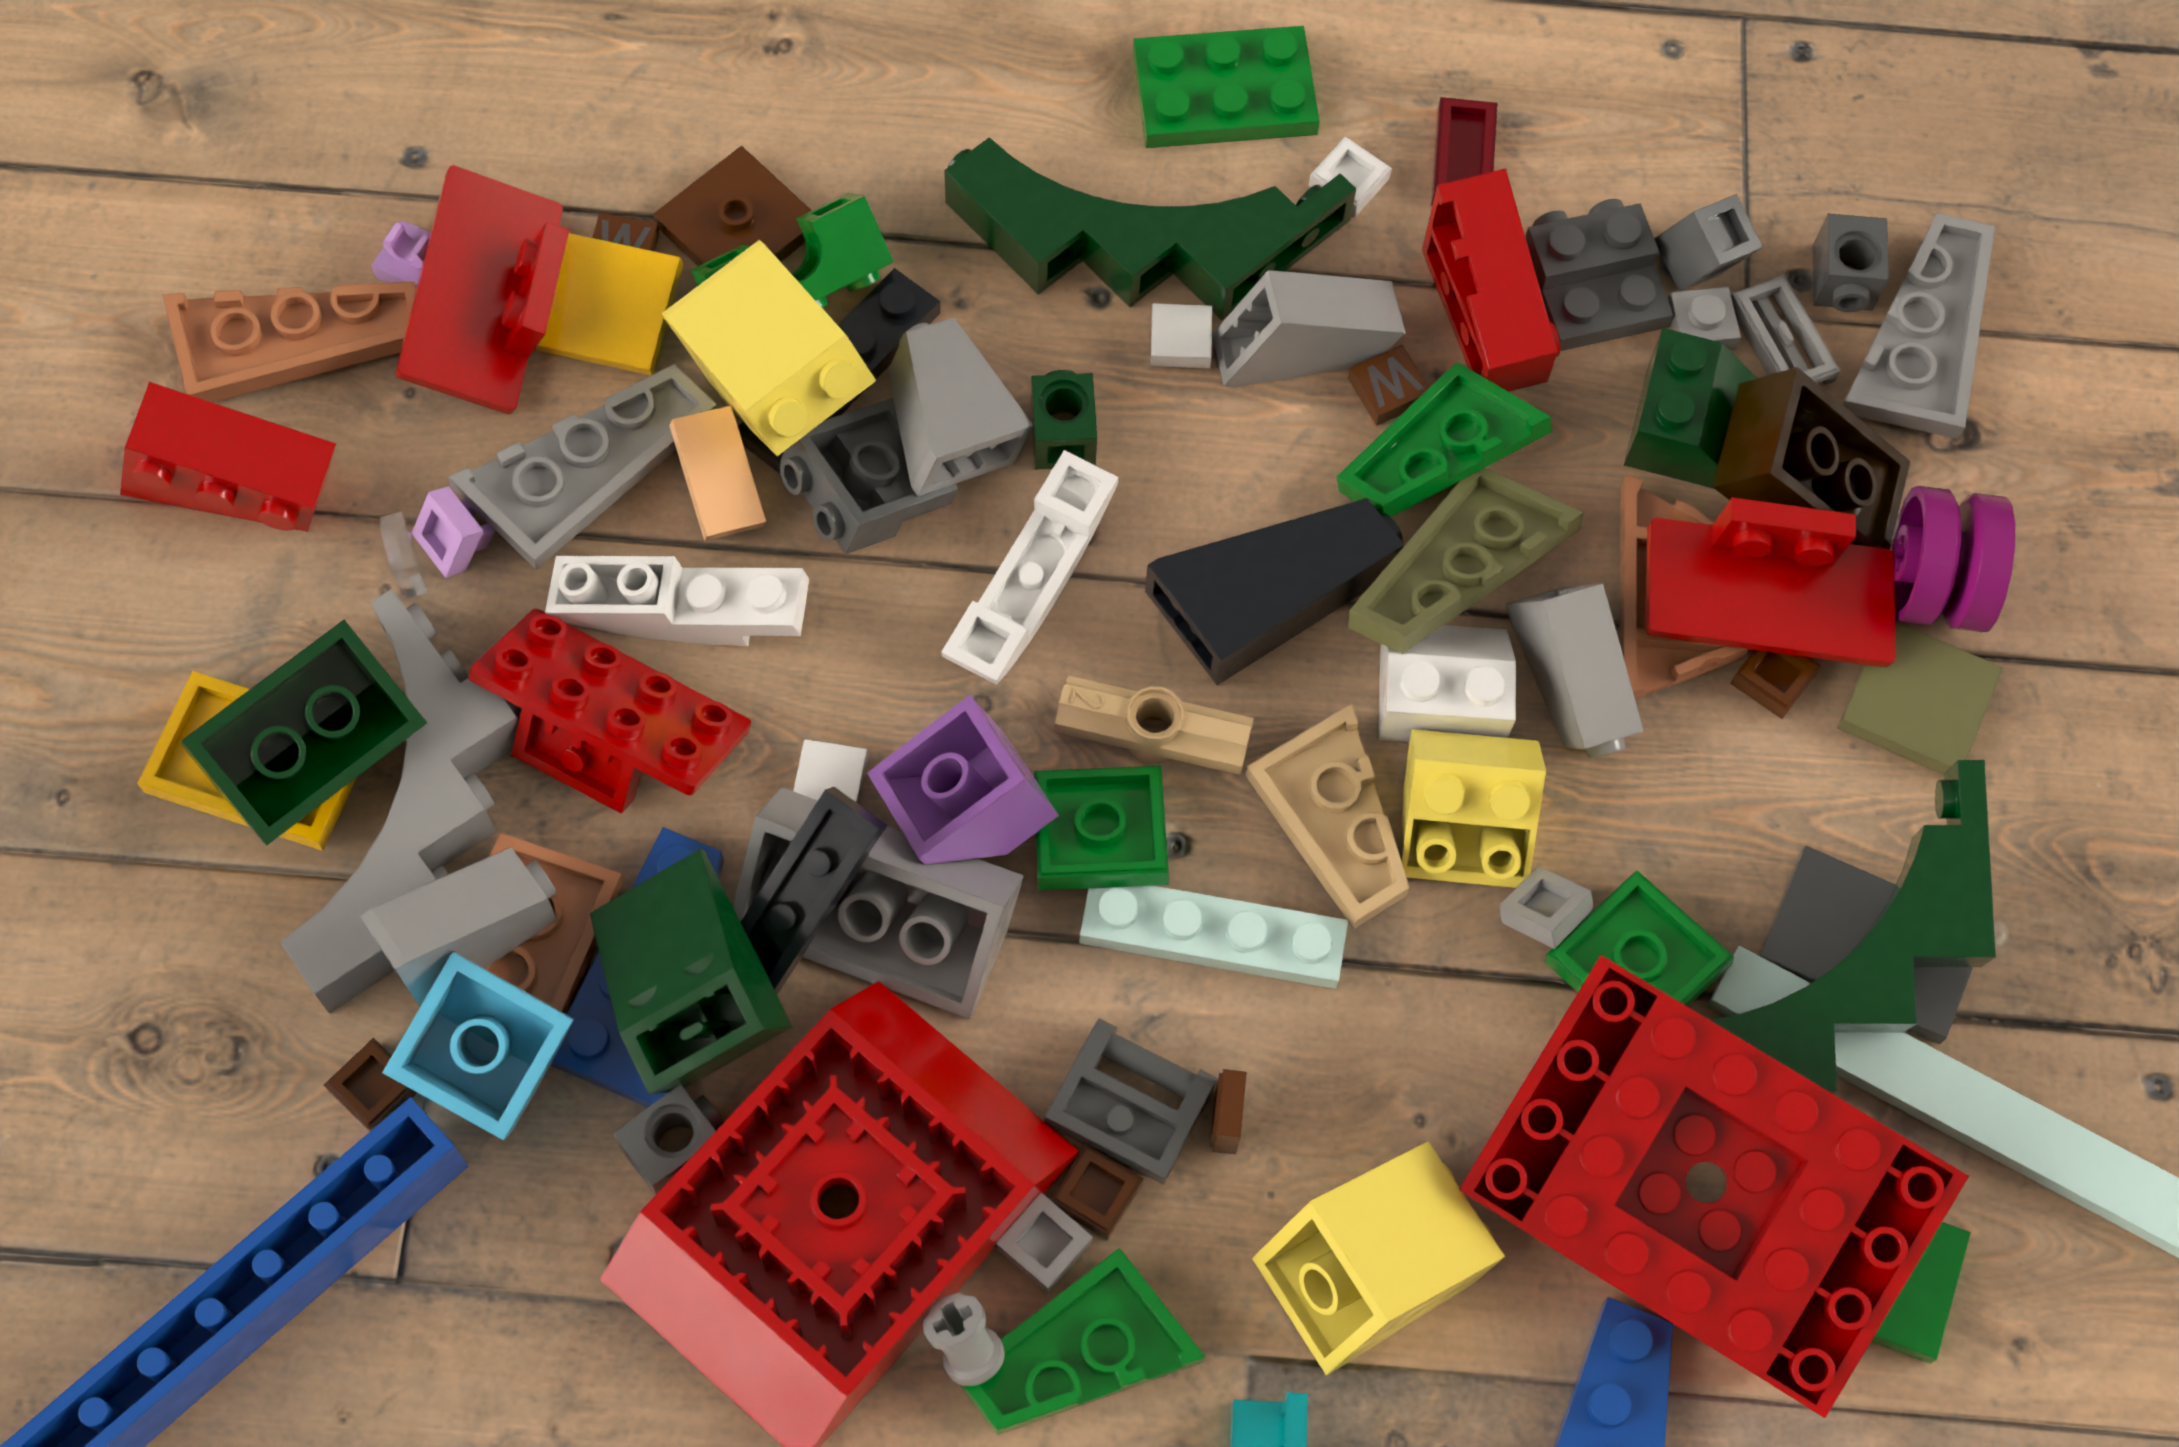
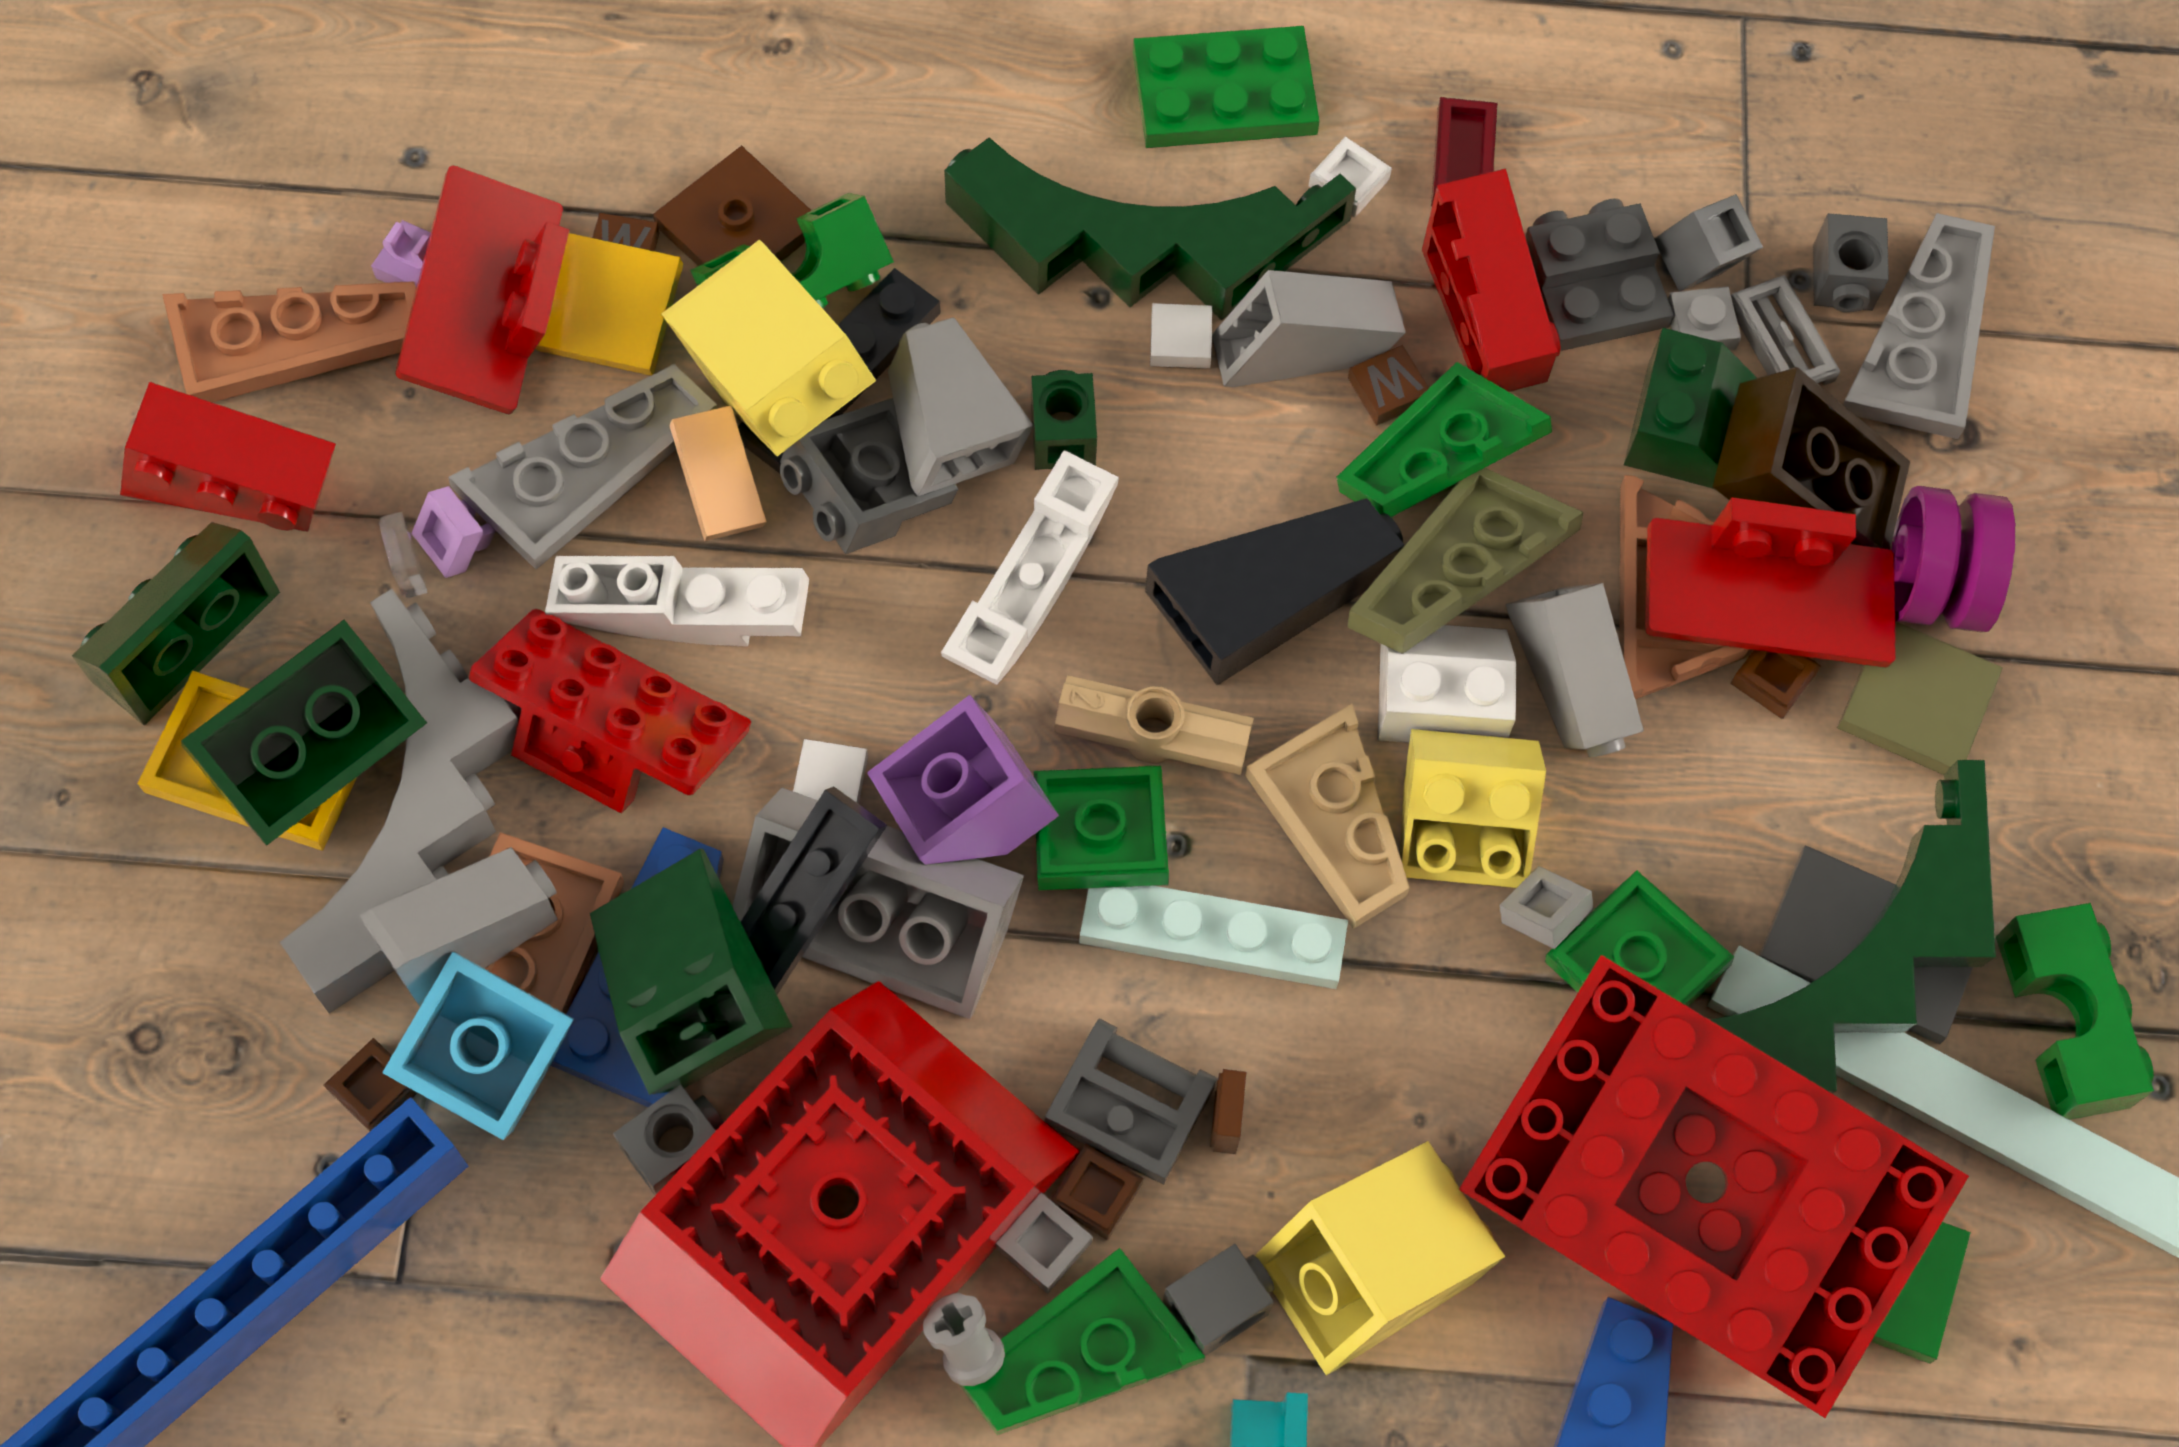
none -> dark green slope [72,522,280,725]
none -> dark grey brick [1162,1244,1275,1356]
none -> green arch [1996,903,2154,1120]

